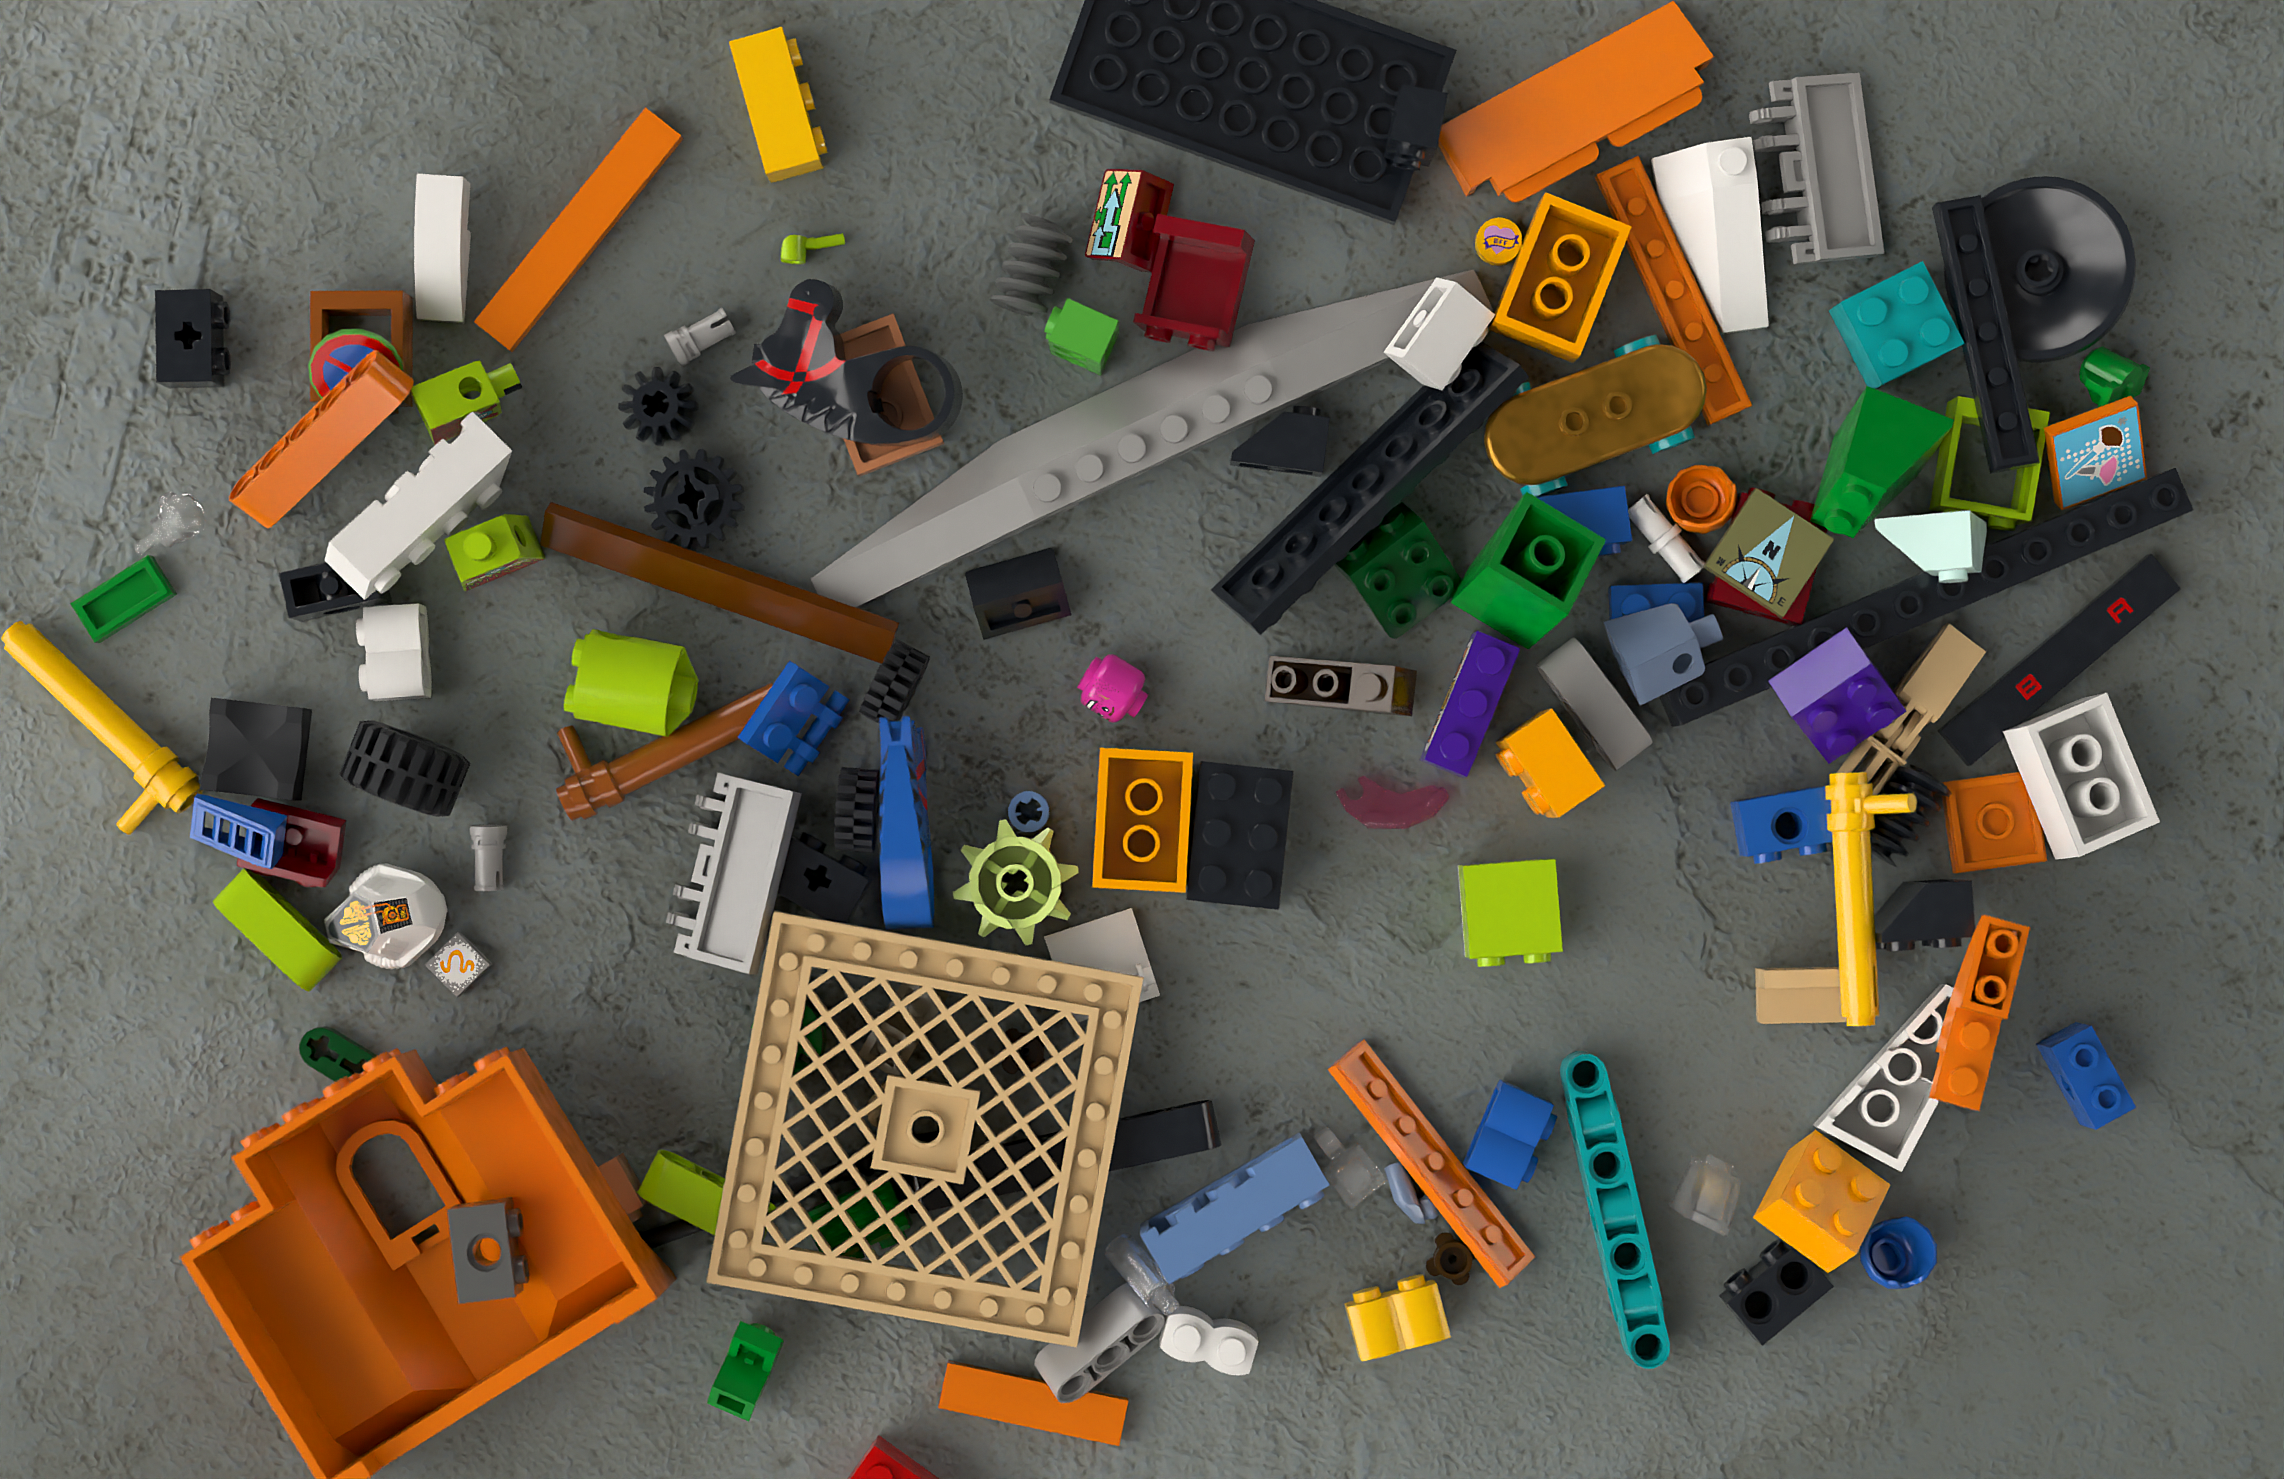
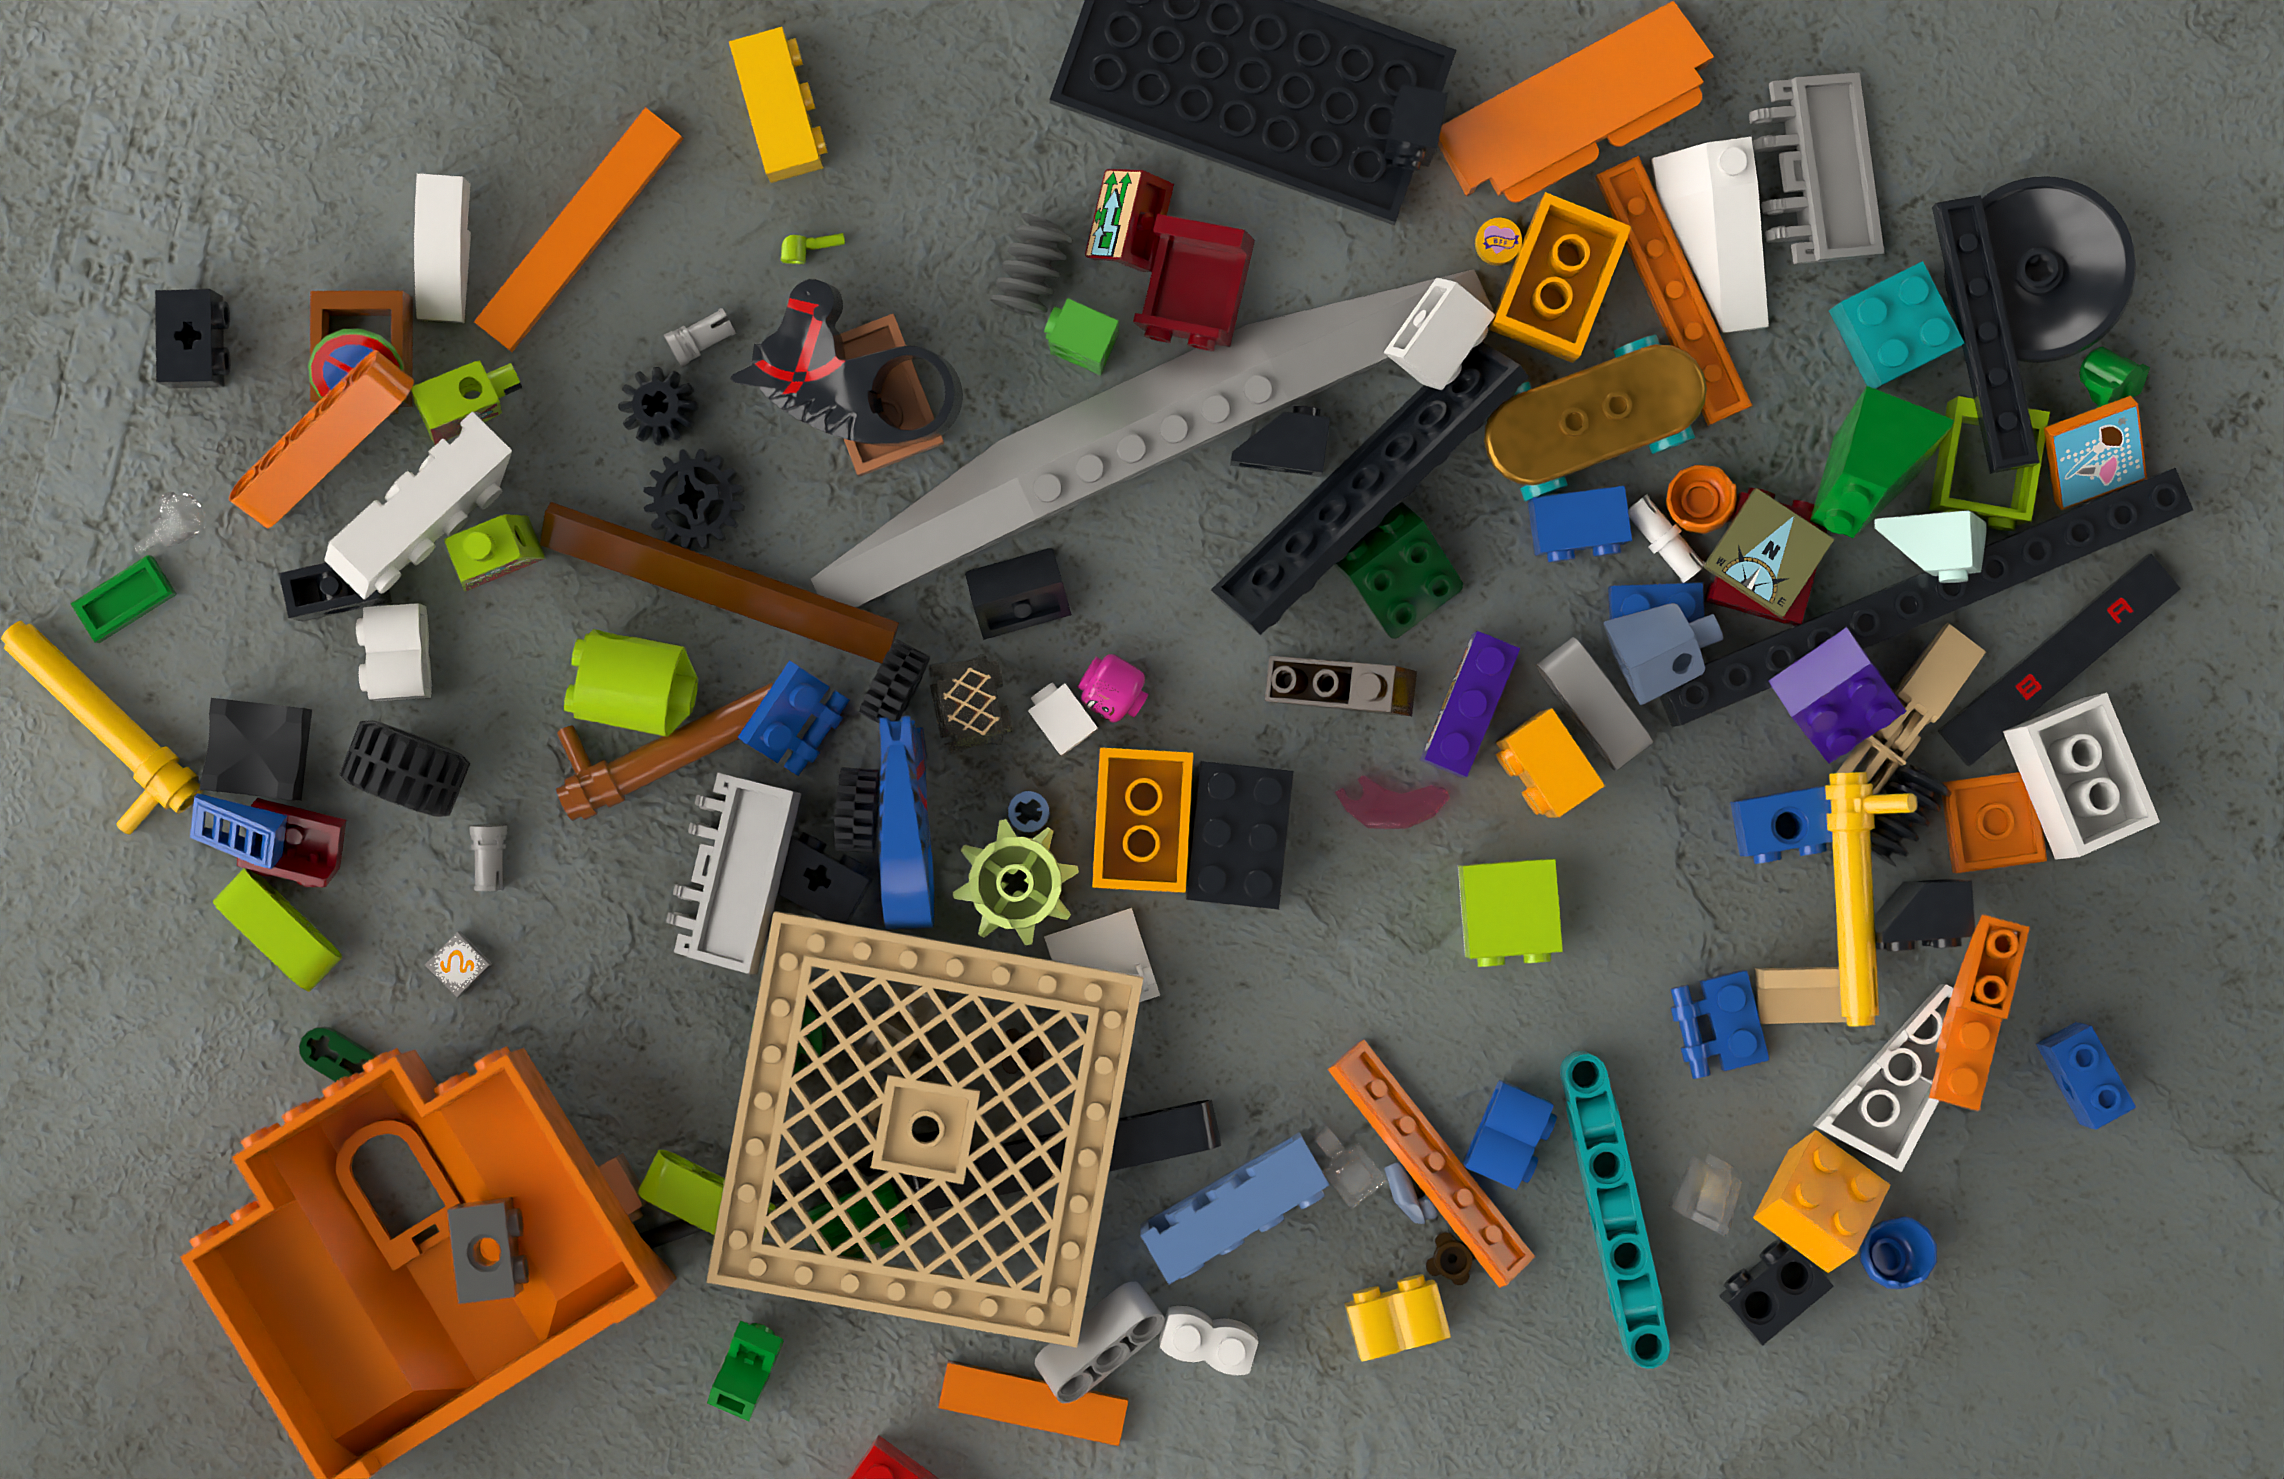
white helmet [324,863,448,969] -> none
clear cylinder [1105,1233,1179,1316] -> none
green slope [1450,492,1606,650] -> none
none -> clear smoke brick [928,654,1012,755]
none -> white brick [1028,682,1098,756]
none -> blue plate [1671,970,1769,1079]

